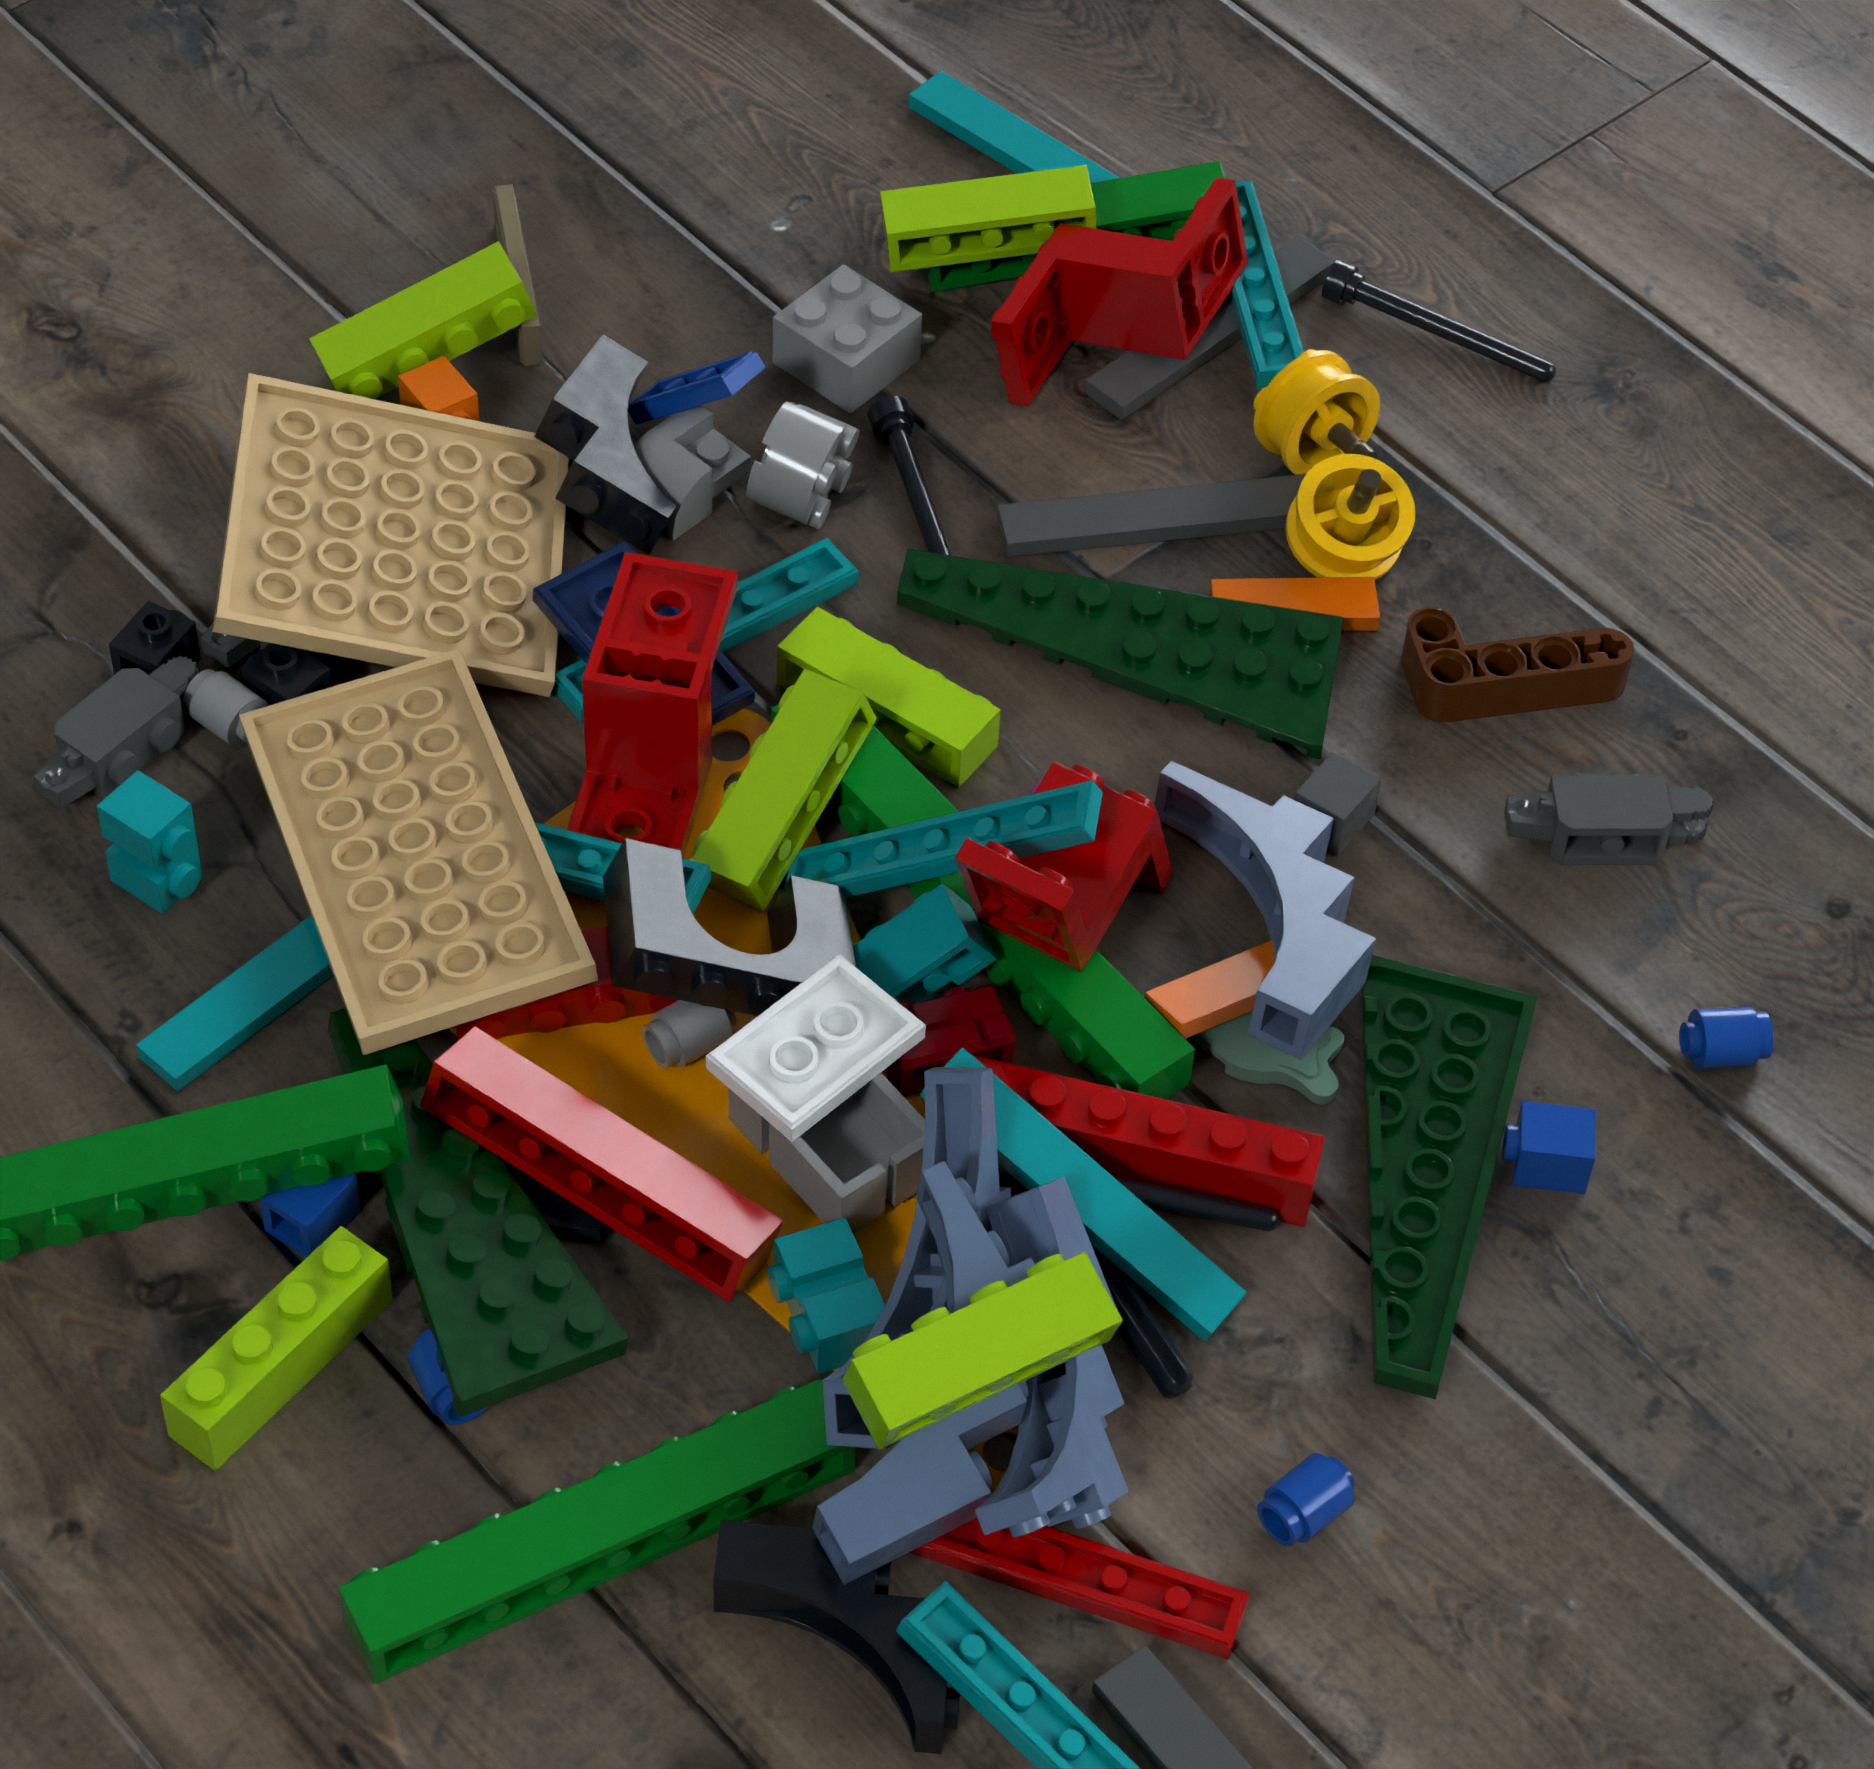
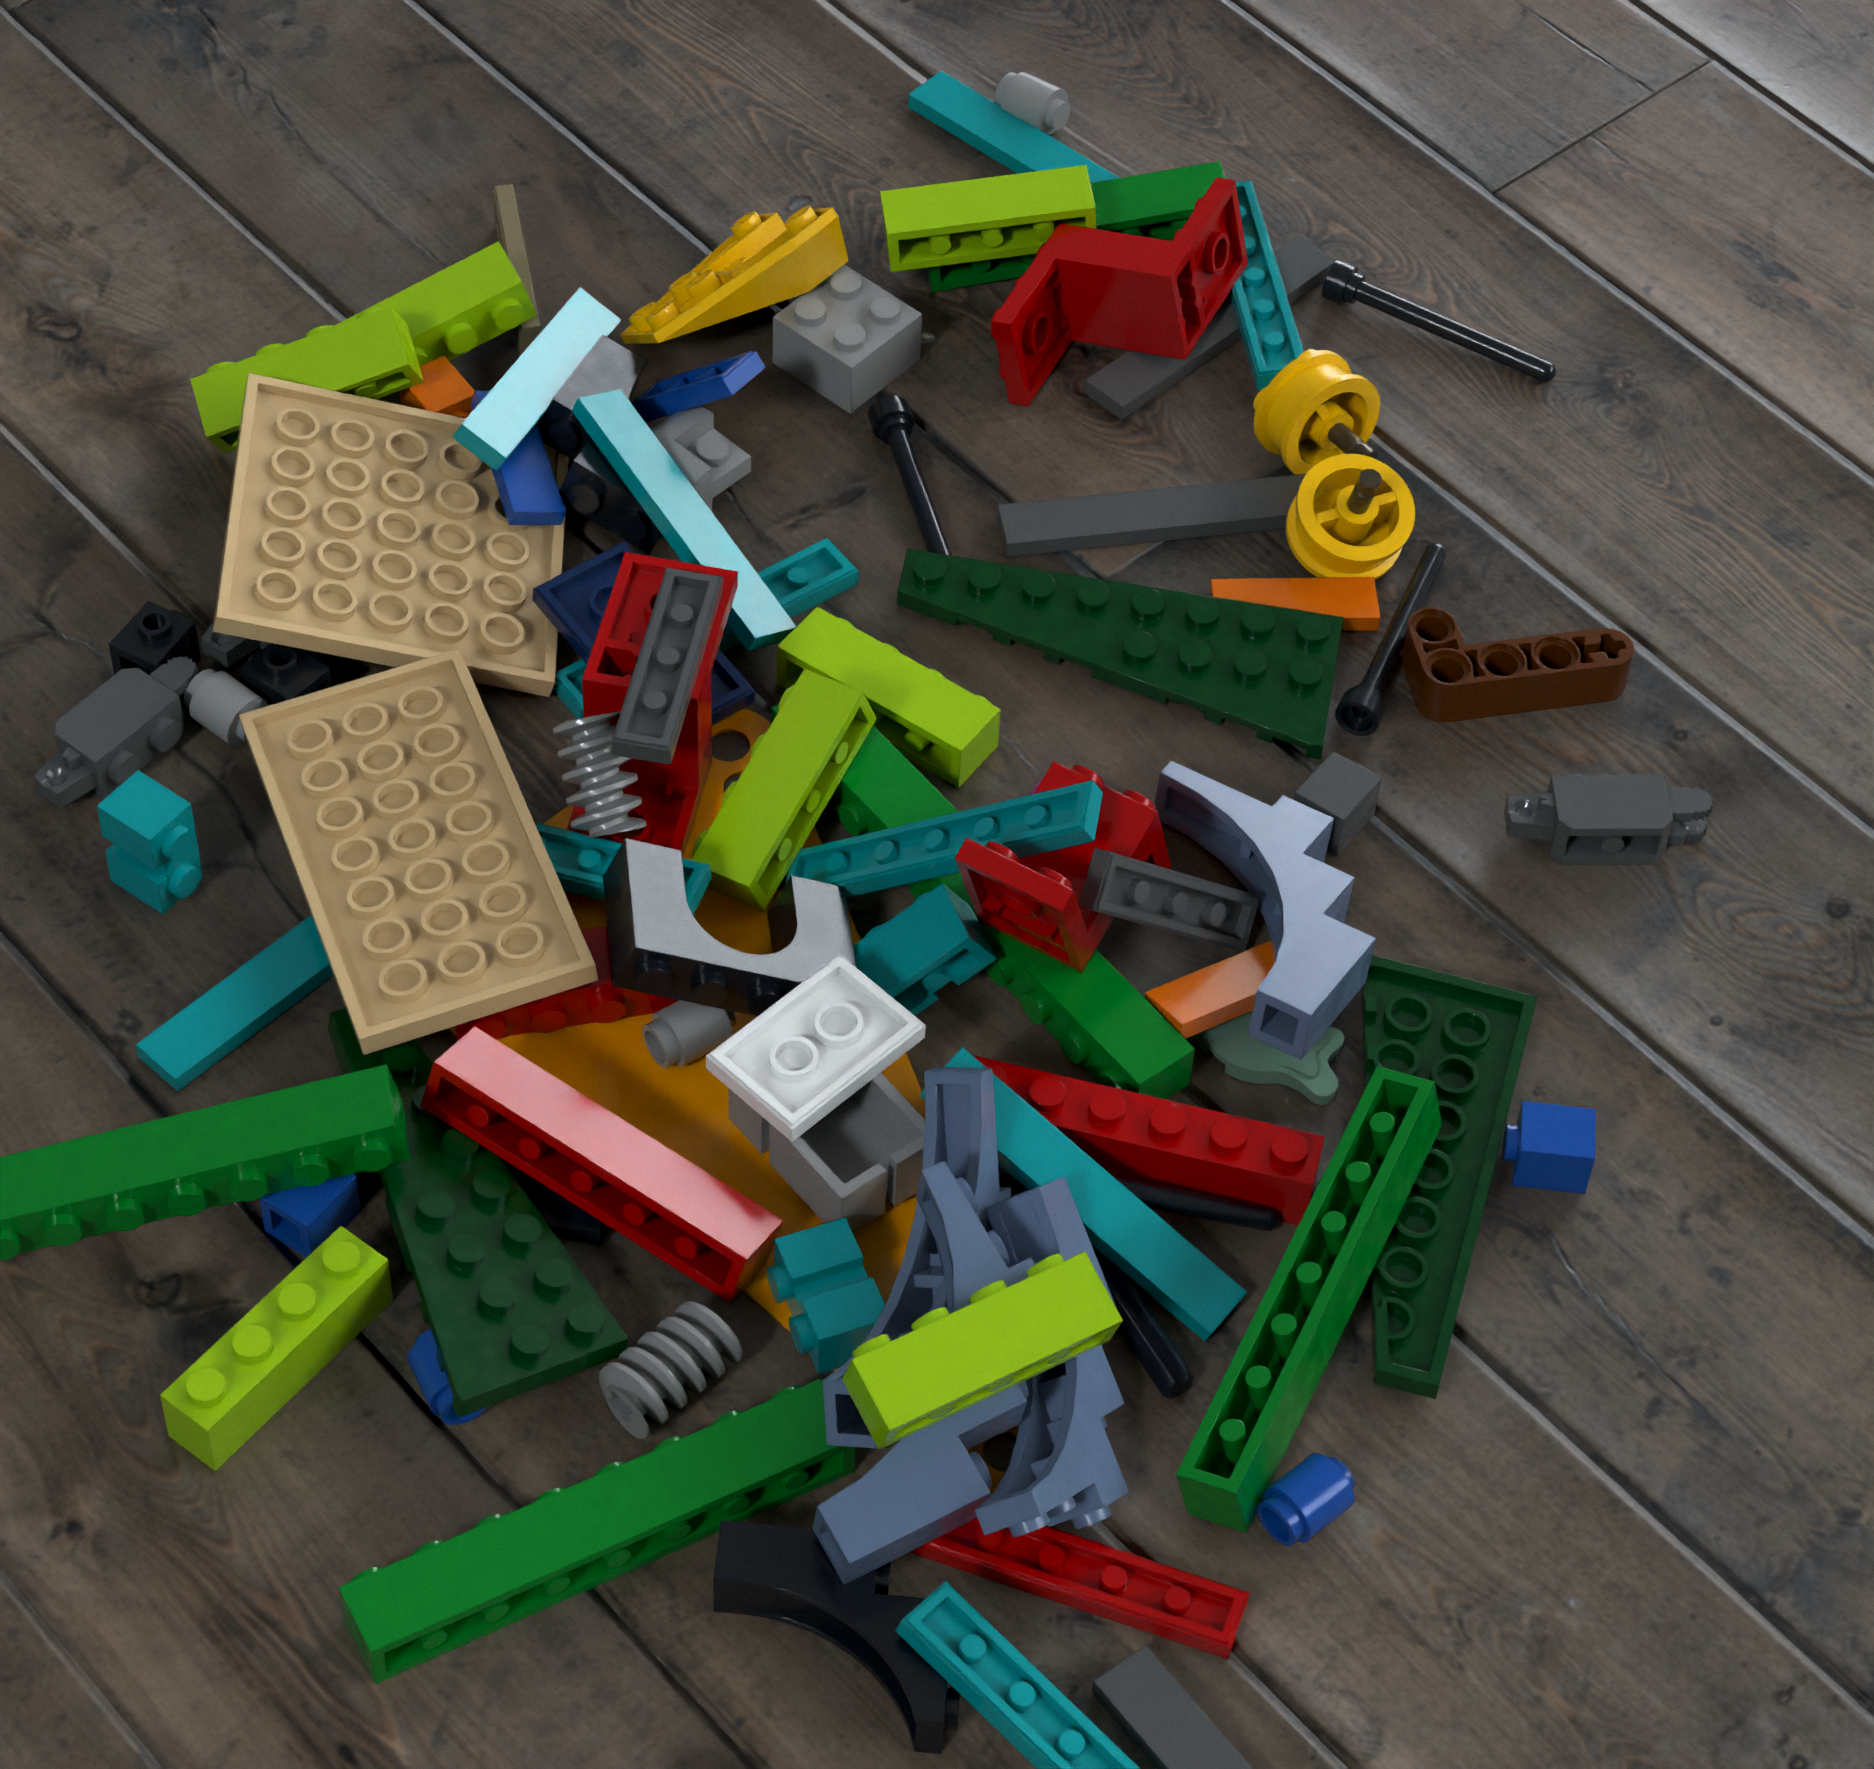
light grey brick [746,401,860,530] -> none
dark red brick [885,986,1016,1097] -> none
blue brick [1679,1006,1774,1069] -> none
none -> lime brick [190,306,424,454]
none -> tile [452,288,621,471]
none -> blue tile [471,391,566,525]
none -> light grey piece [552,711,647,838]
none -> tile [572,389,797,651]
none -> light grey piece [599,1301,742,1439]
none -> dark grey tile [612,568,723,765]
none -> yellow wedge [619,205,849,344]
none -> light grey brick [994,72,1070,135]
none -> dark grey tile [1079,848,1260,952]
none -> green brick [1176,1066,1442,1533]
none -> black piece [1335,543,1446,736]

